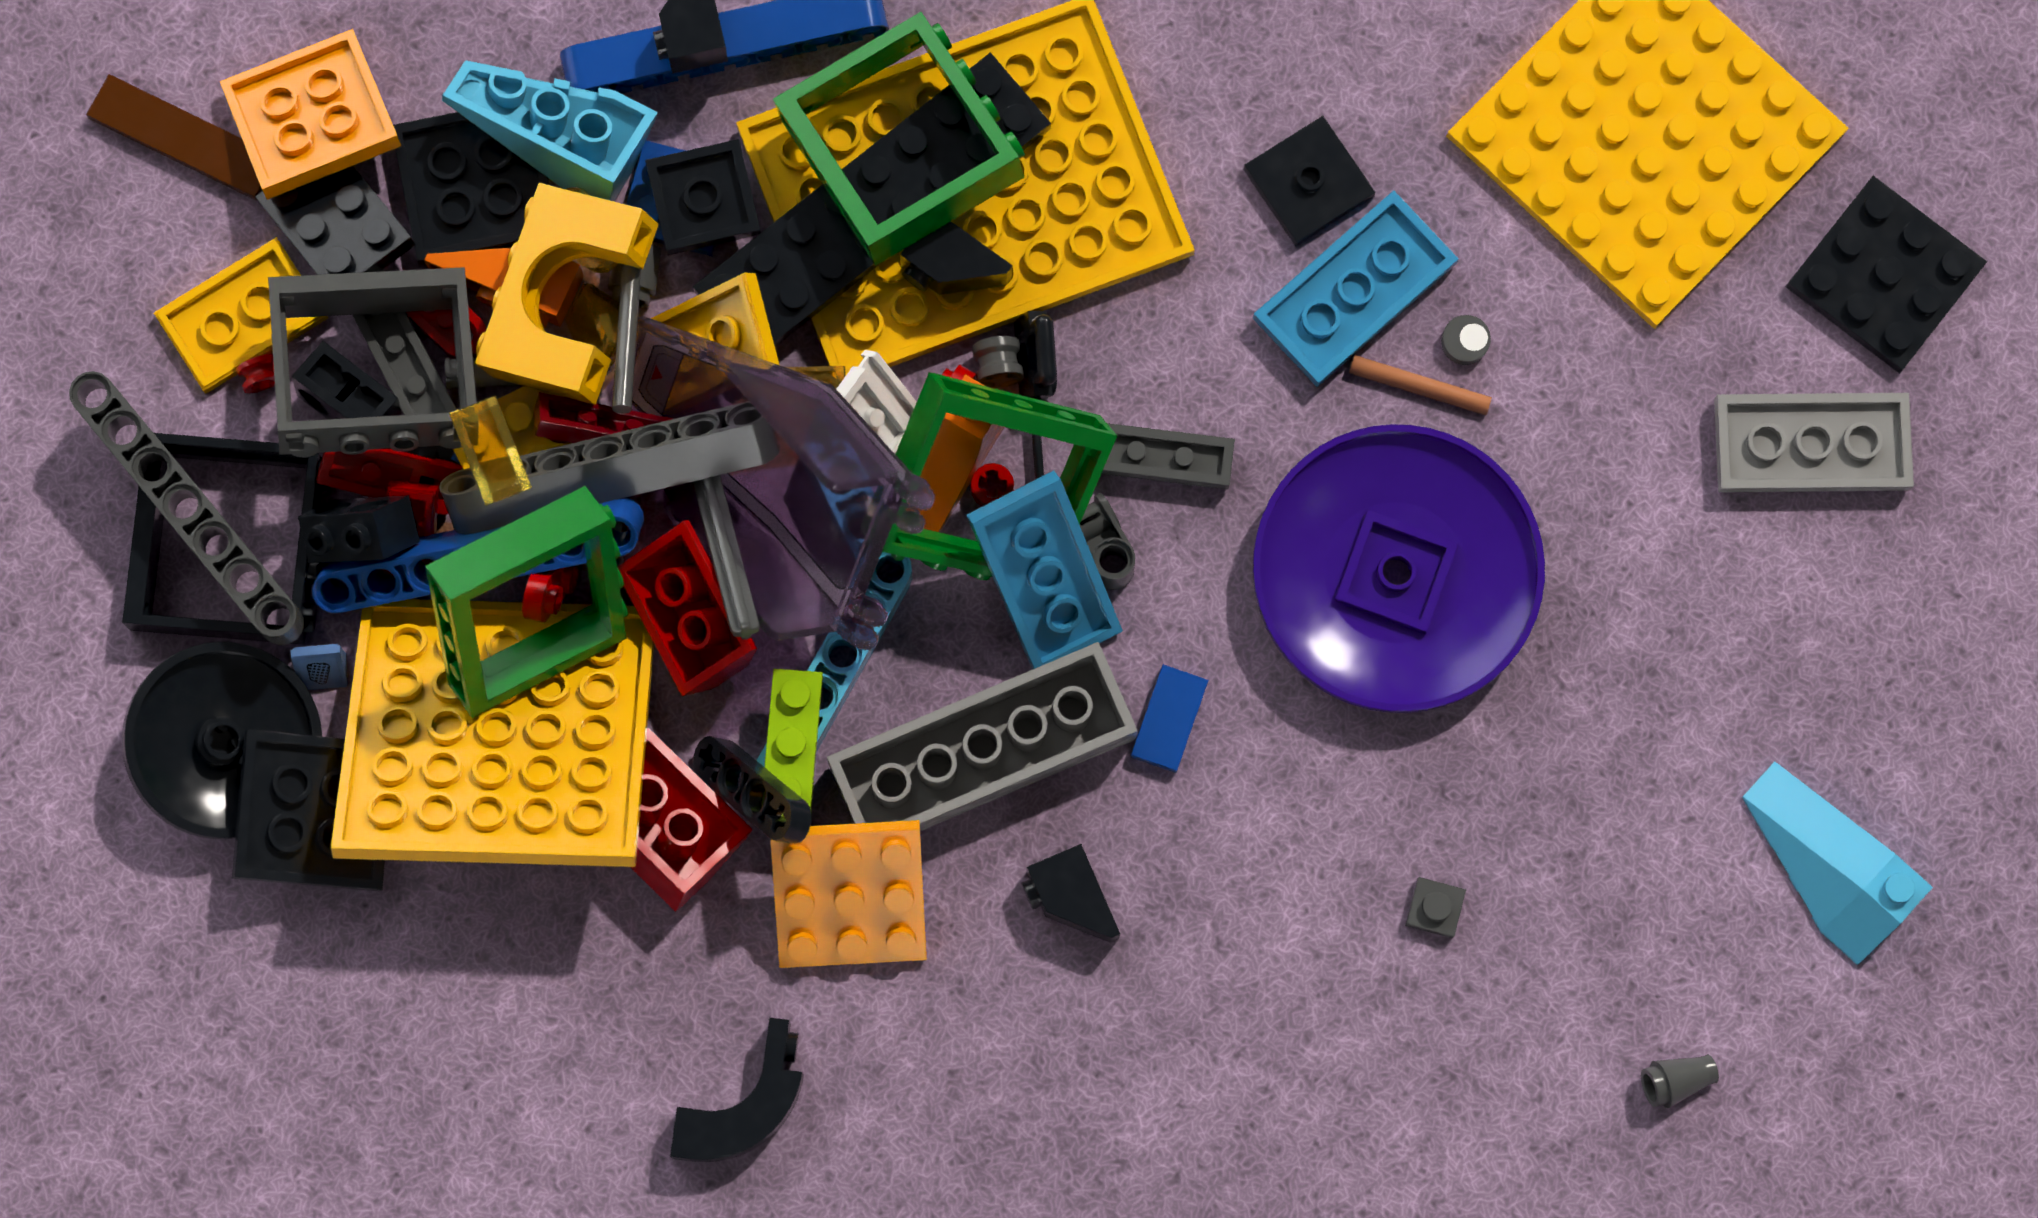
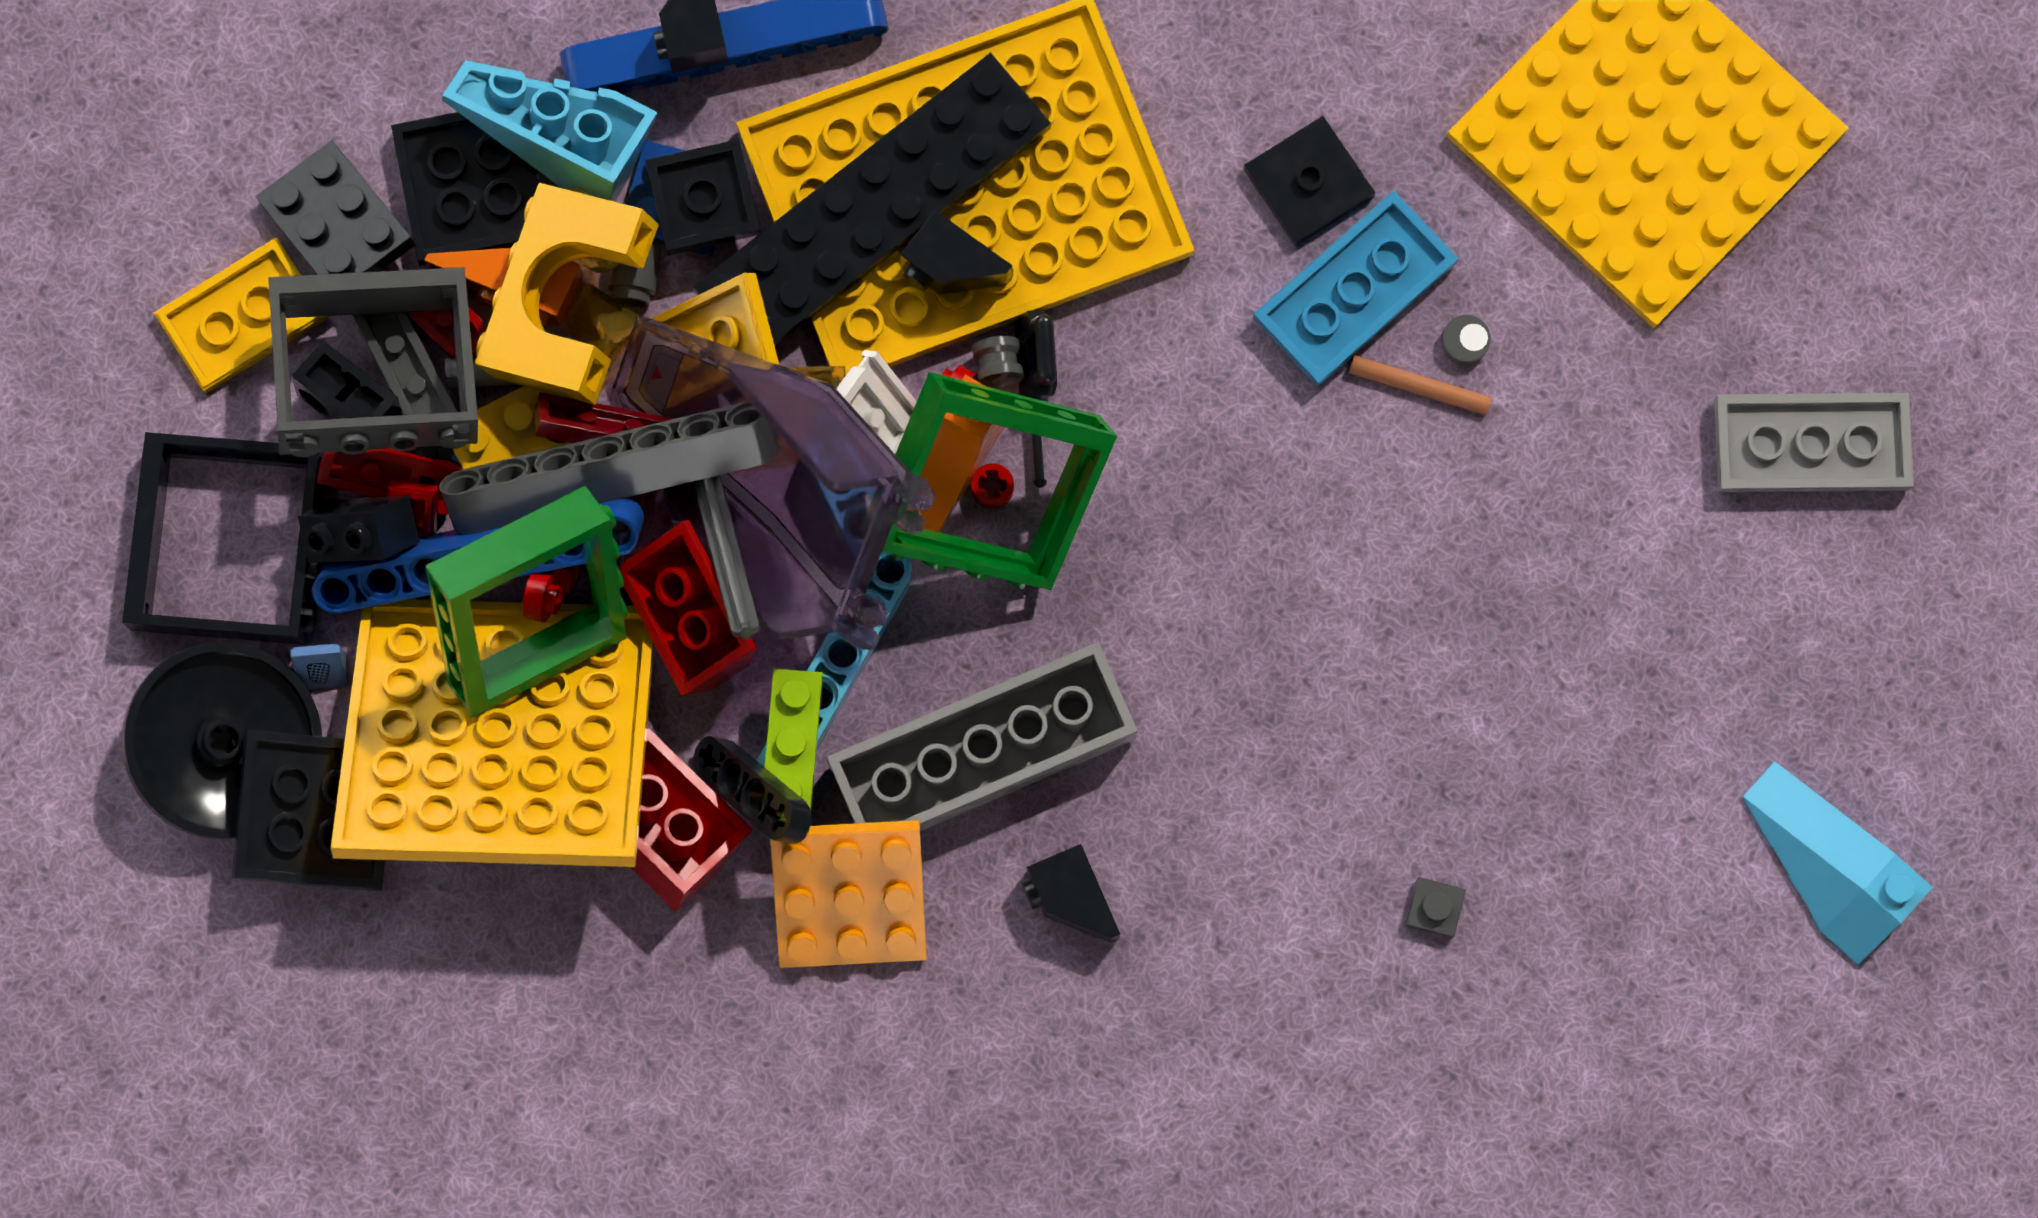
dark grey beam [69,371,304,645] -> none
reddish brown tile [86,74,263,201] -> none
light orange plate [219,29,401,200] -> none
red bush [236,354,275,394] -> none
clear yellow slope [449,395,532,506] -> none
dark grey bar [612,264,641,414] -> none
black arch [670,1017,804,1162] -> none
green window [773,12,1025,266] -> none
dark azure plate [966,471,1123,669] -> none
dark grey piece [1080,493,1135,590] -> none
dark grey plate [1101,423,1235,490] -> none
blue tile [1131,664,1209,773] -> none
dark purple dish [1253,424,1545,713] -> none
dark grey cone [1641,1054,1719,1108] -> none
black plate [1785,175,1987,374] -> none

